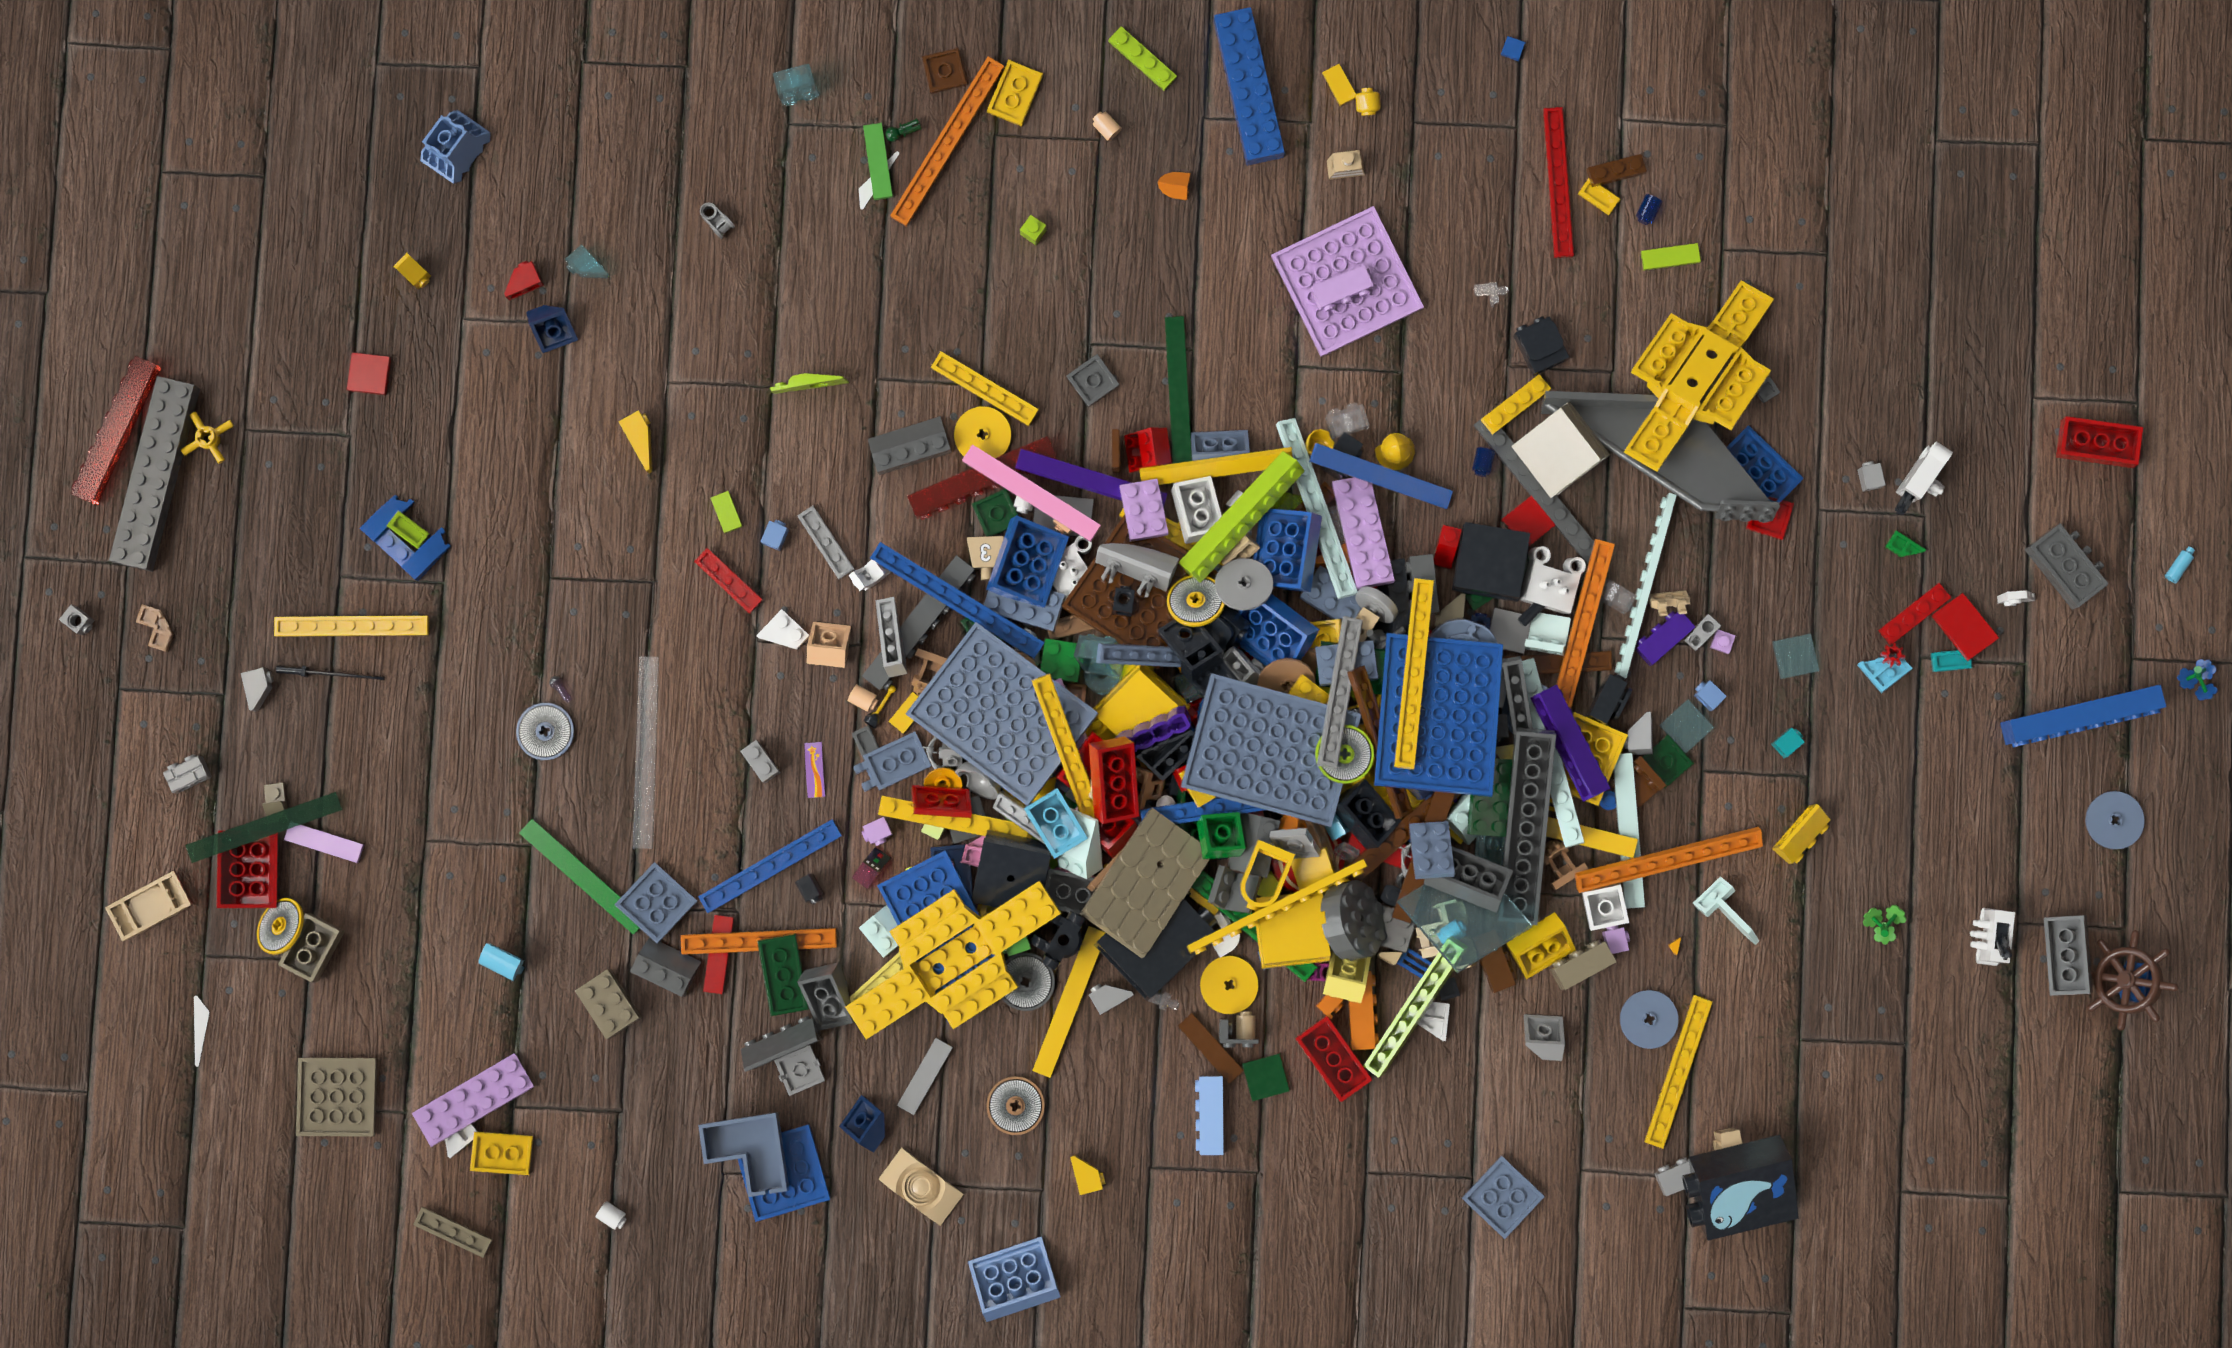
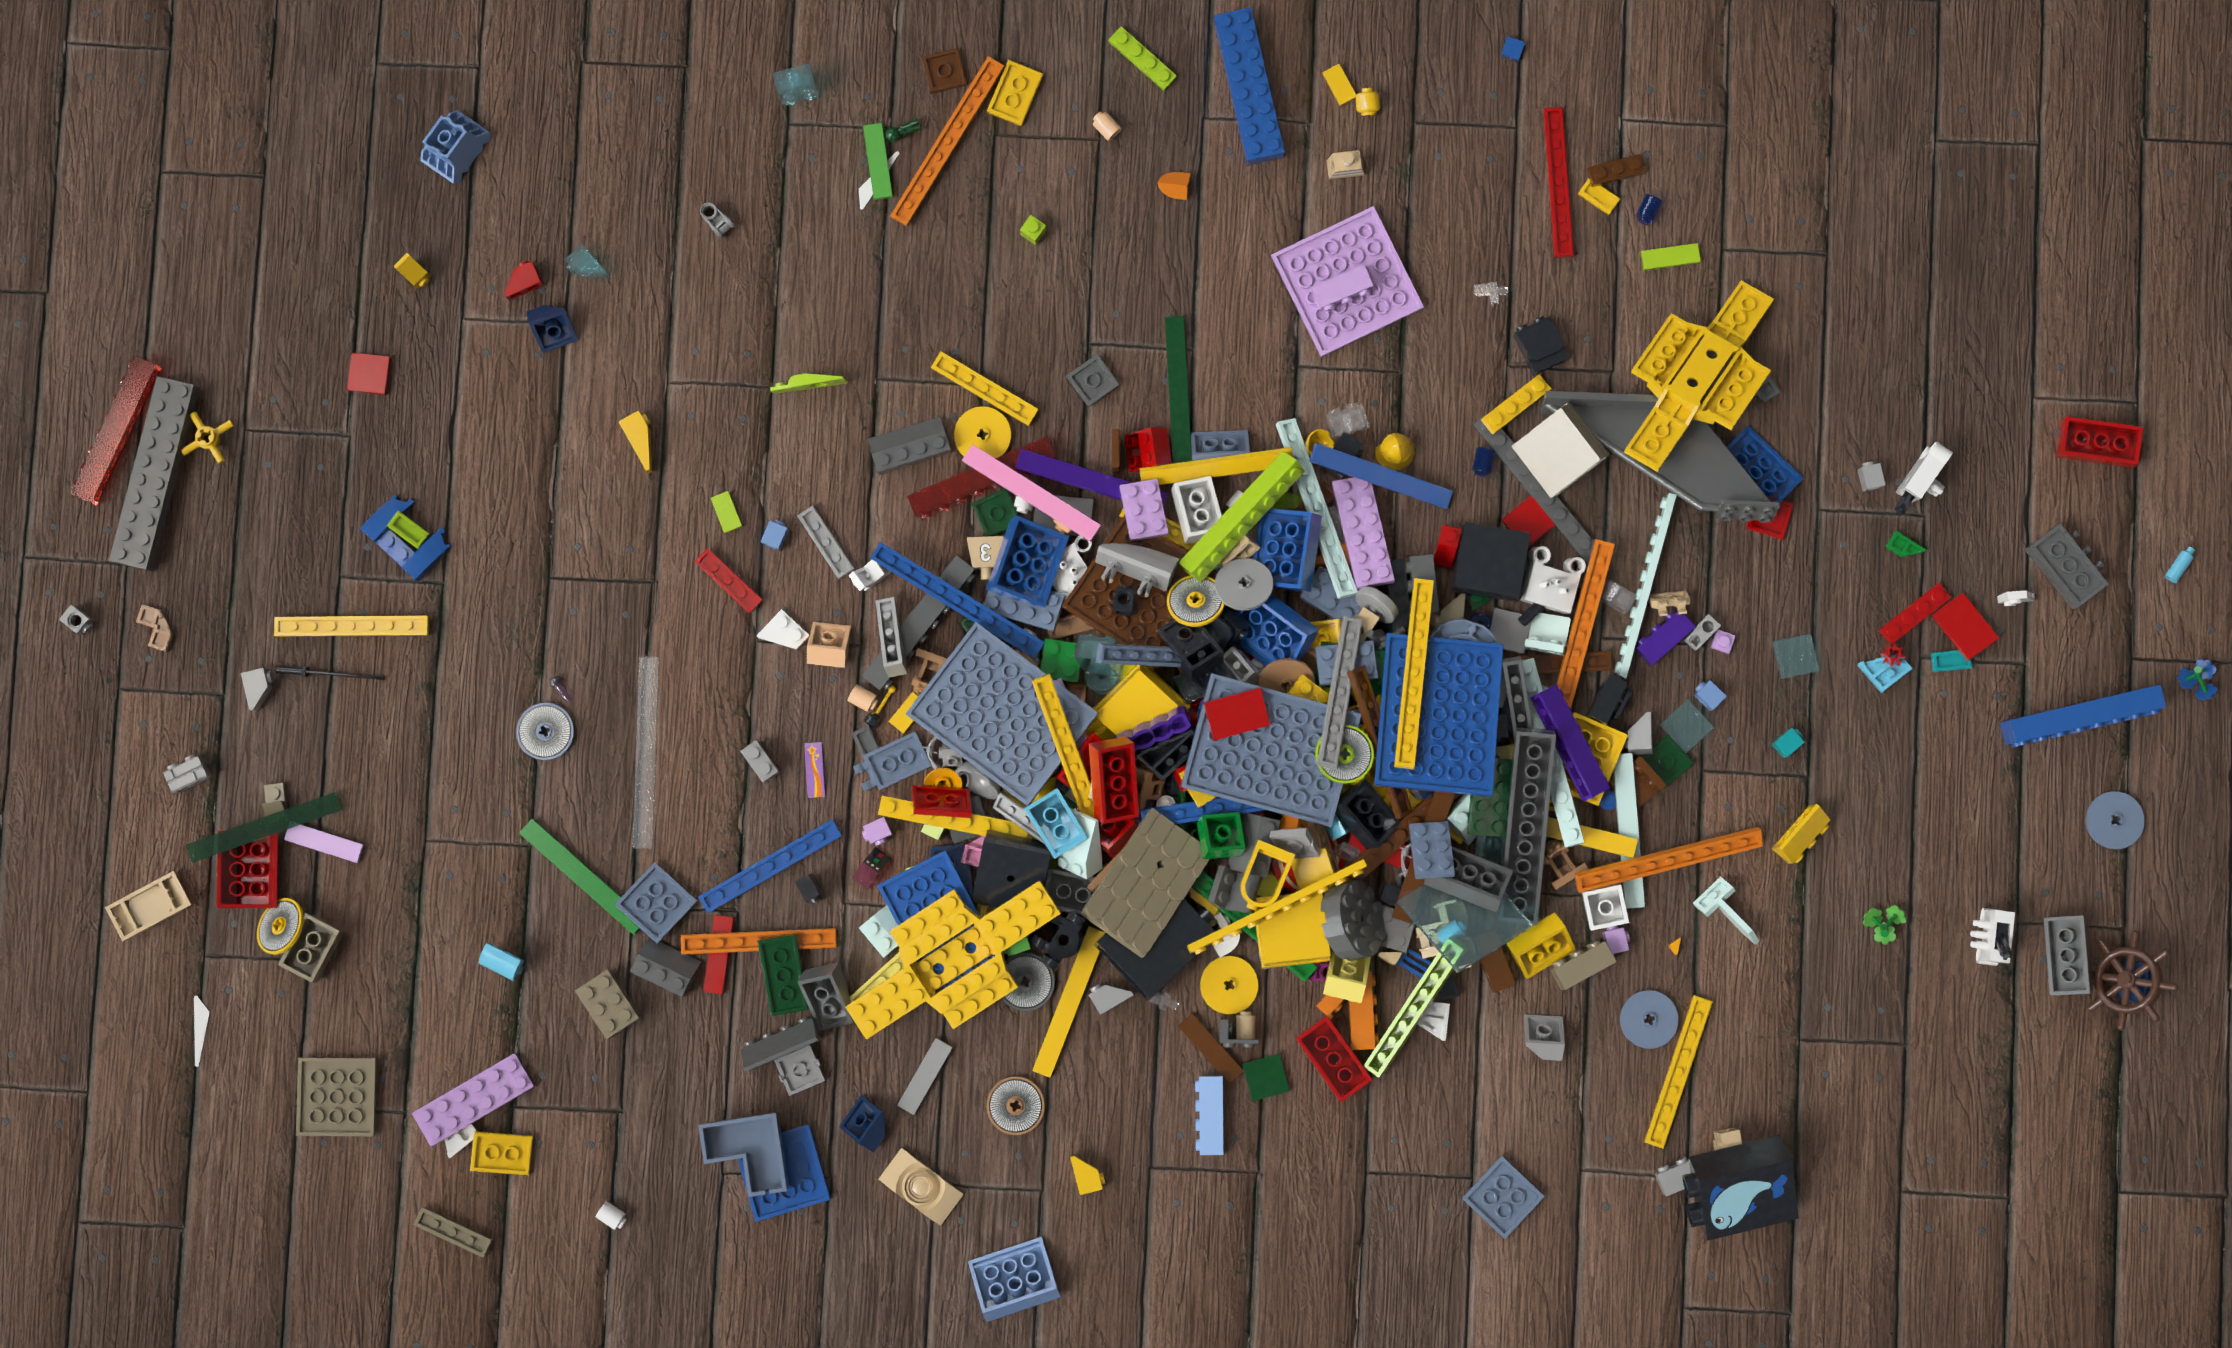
none -> red tile [1203,687,1270,741]

